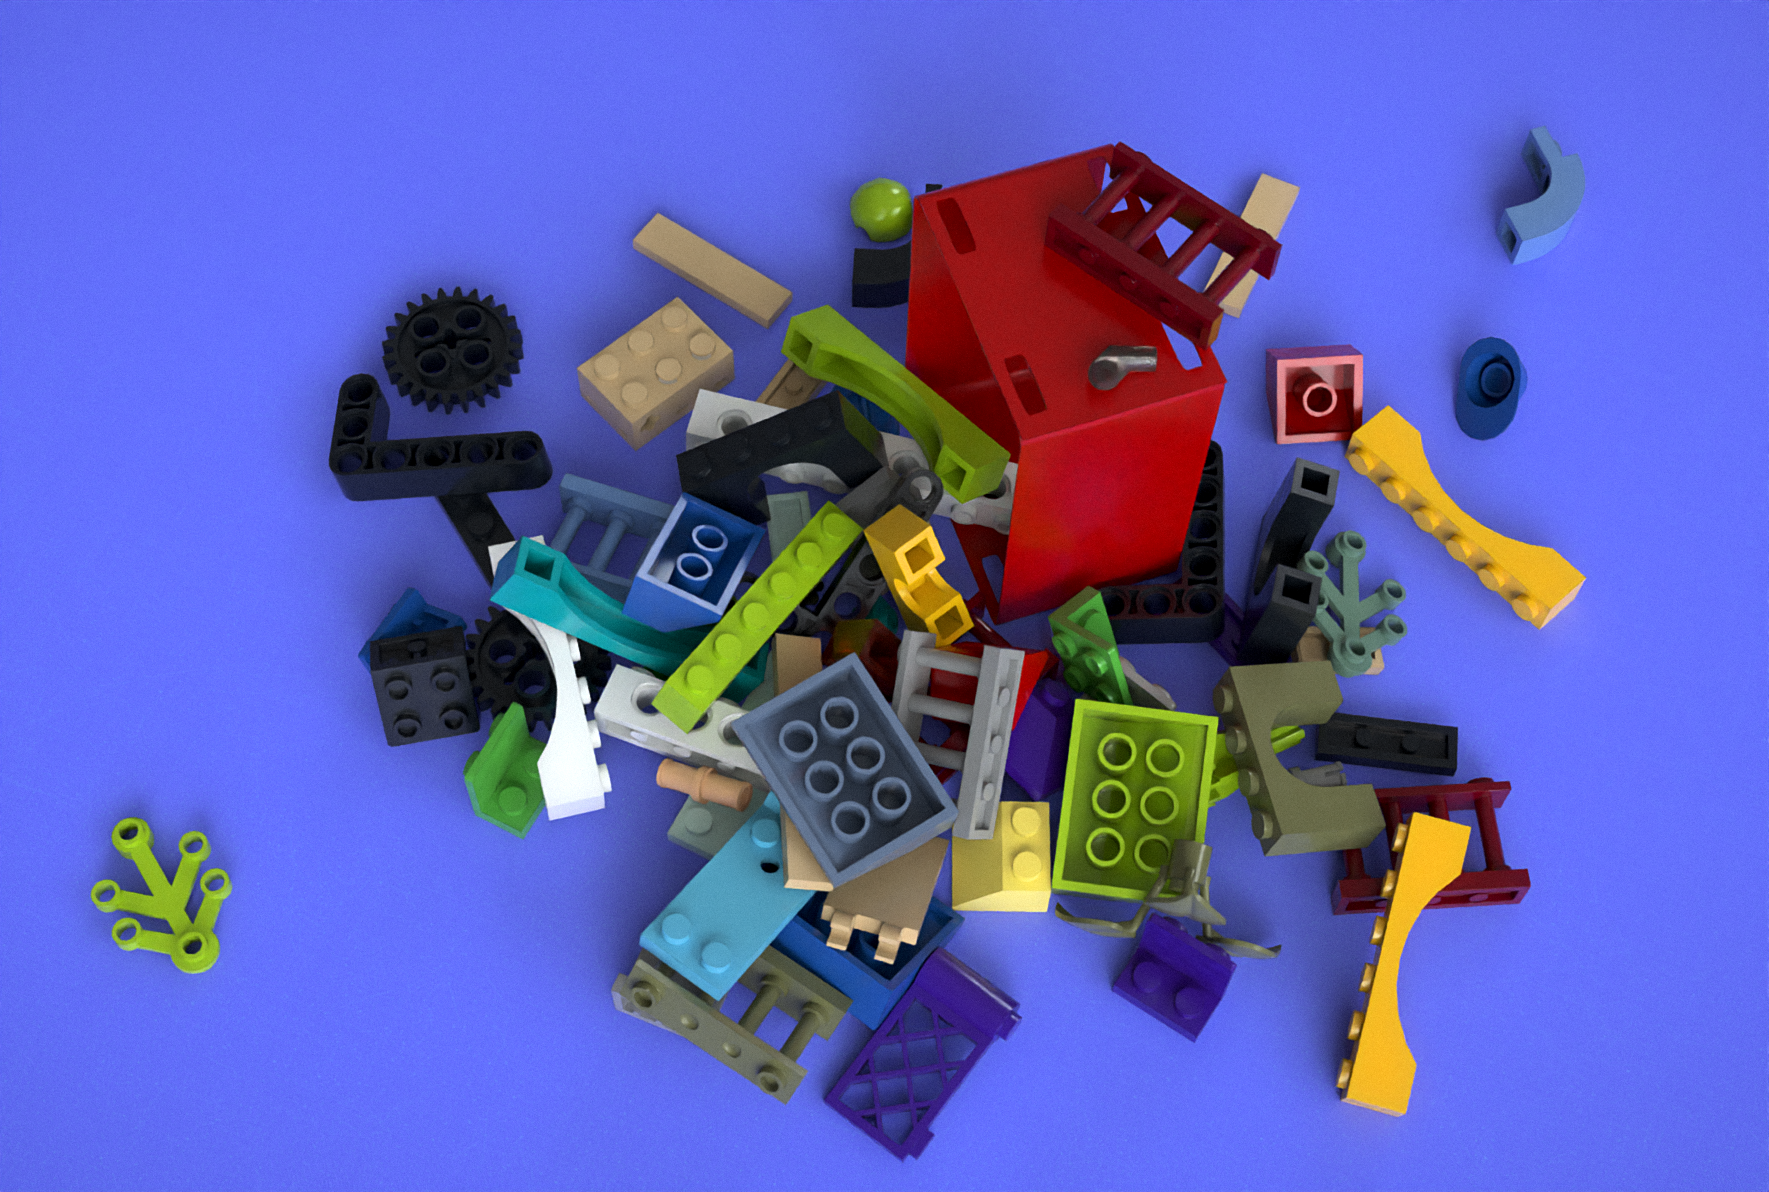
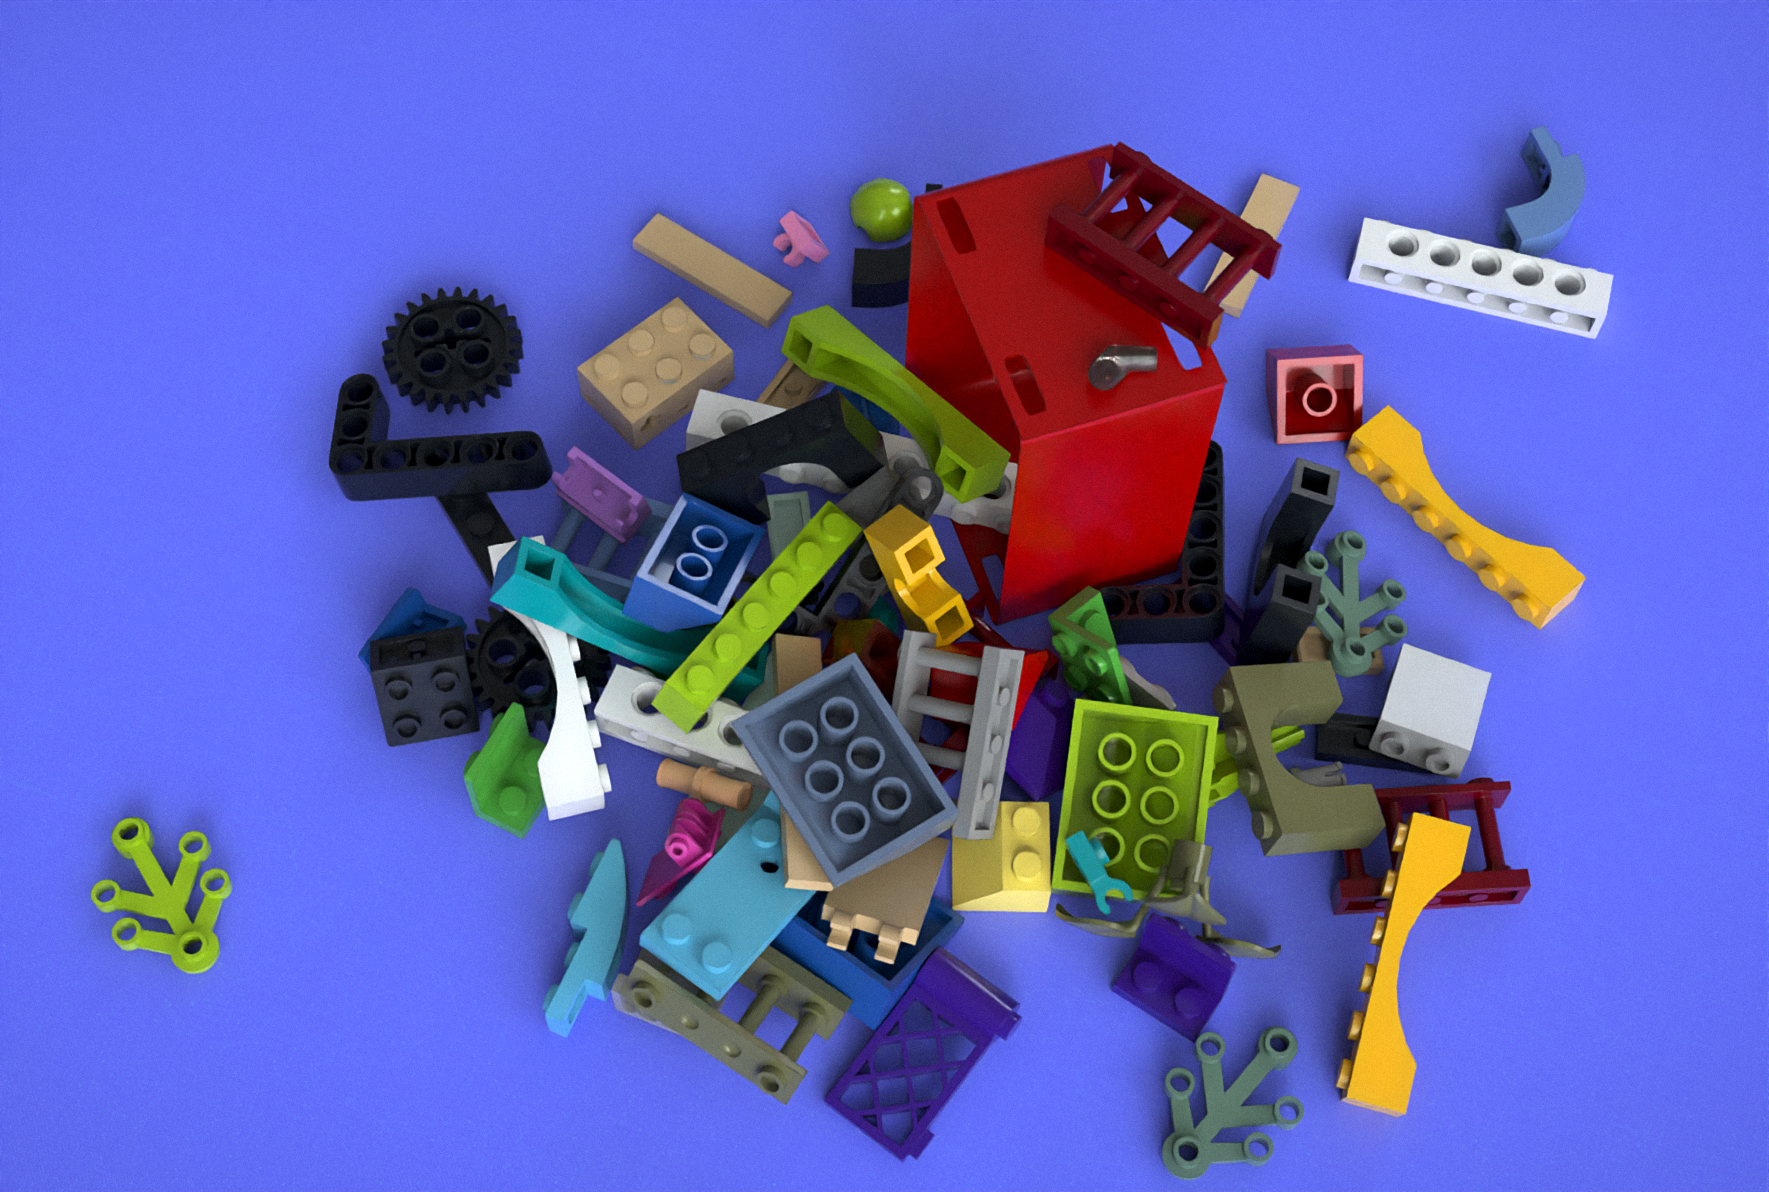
blue piece [1456,337,1528,441] -> none
none -> medium azure slope [542,838,629,1037]
none -> medium lavender hinge [552,445,653,546]
none -> dark pink hinge [636,798,726,907]
none -> bright pink tile [772,210,830,268]
none -> teal plate [1065,830,1133,916]
none -> sand green plant [1161,1027,1304,1180]
none -> white brick [1348,217,1613,339]
none -> panel [1369,643,1492,779]

